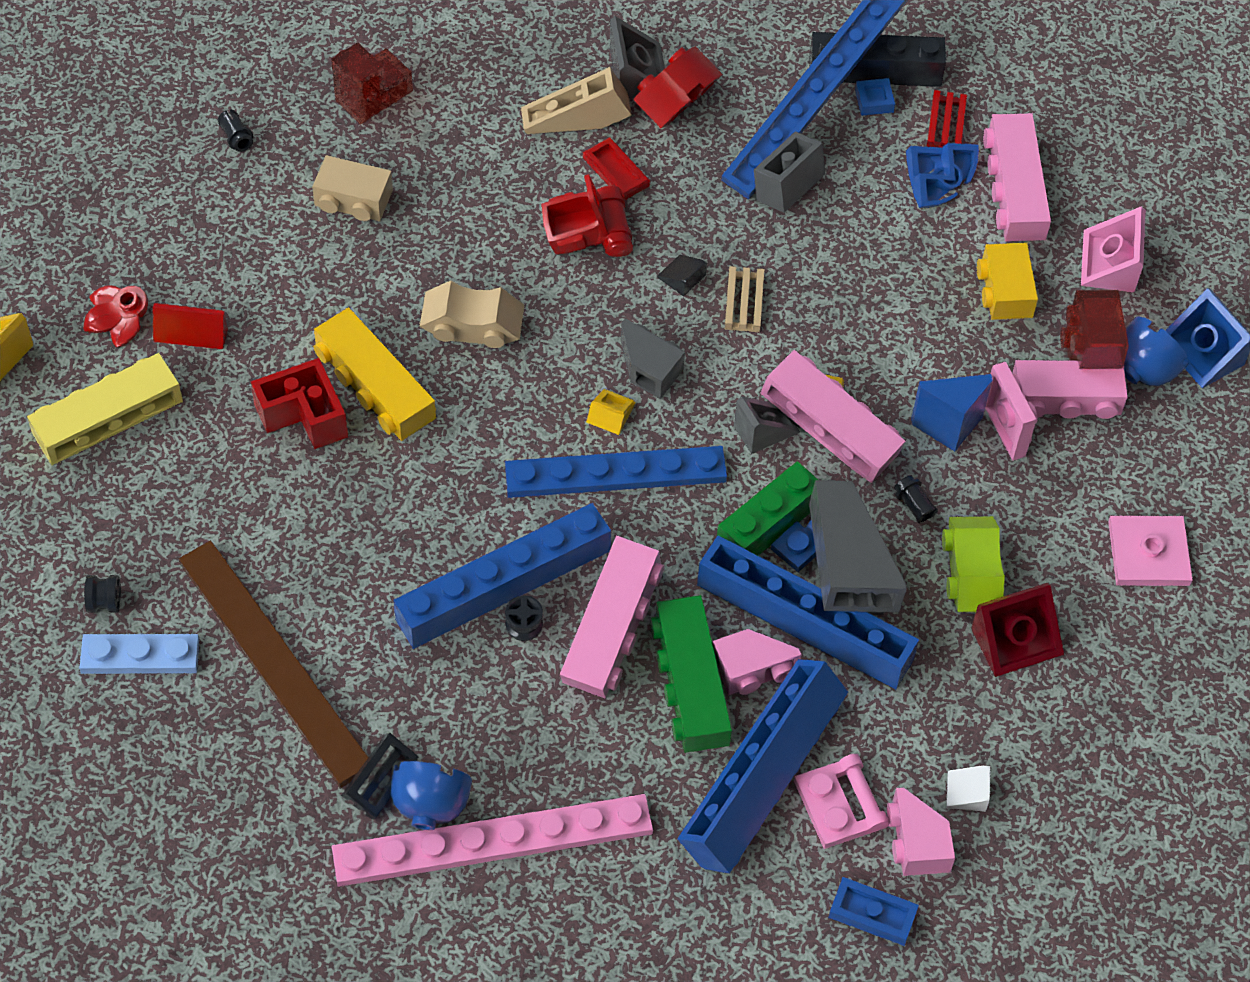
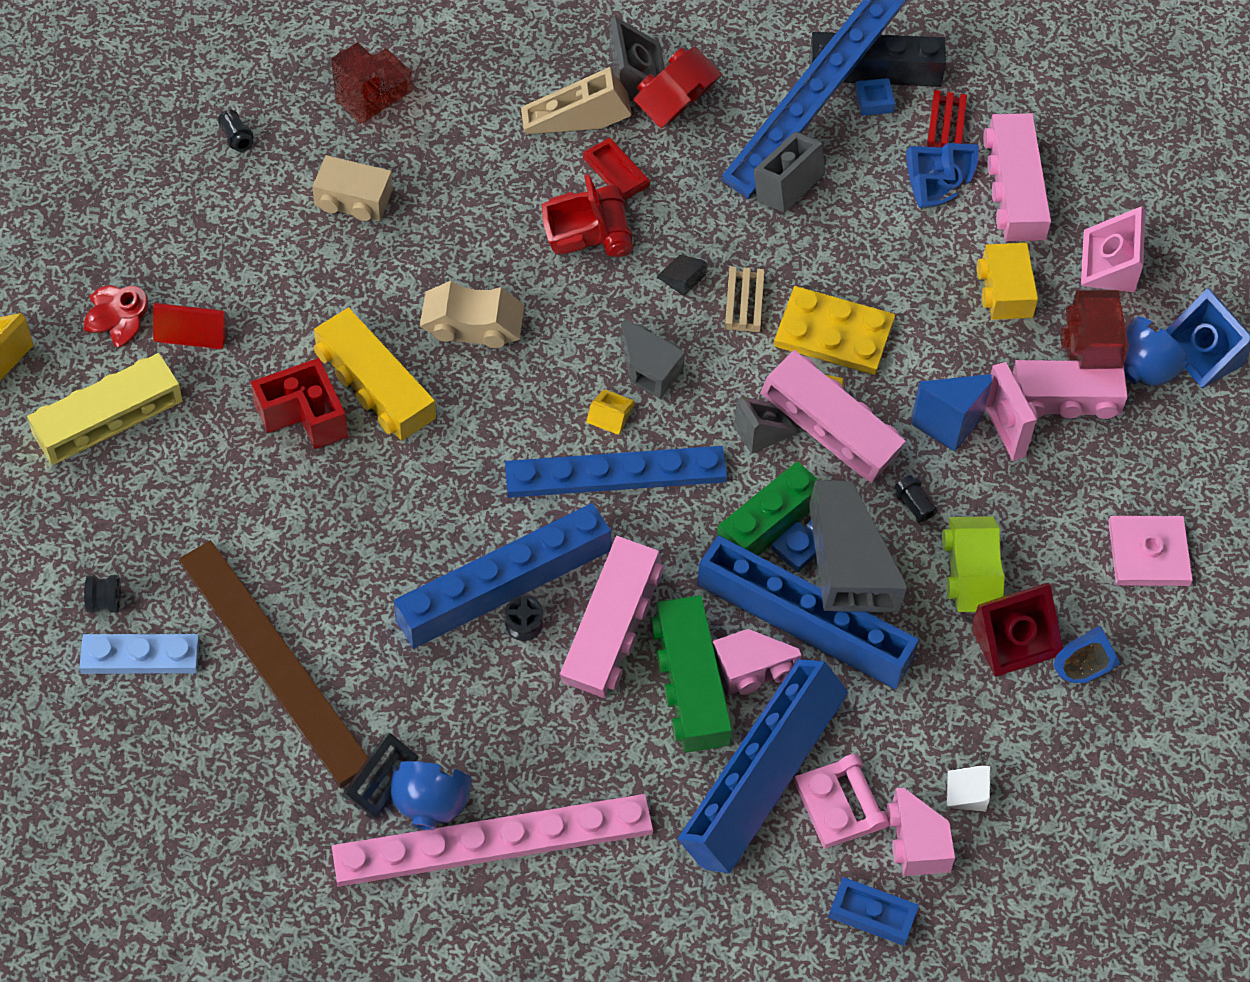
none -> yellow plate [774,286,895,375]
none -> rock [1053,626,1121,683]

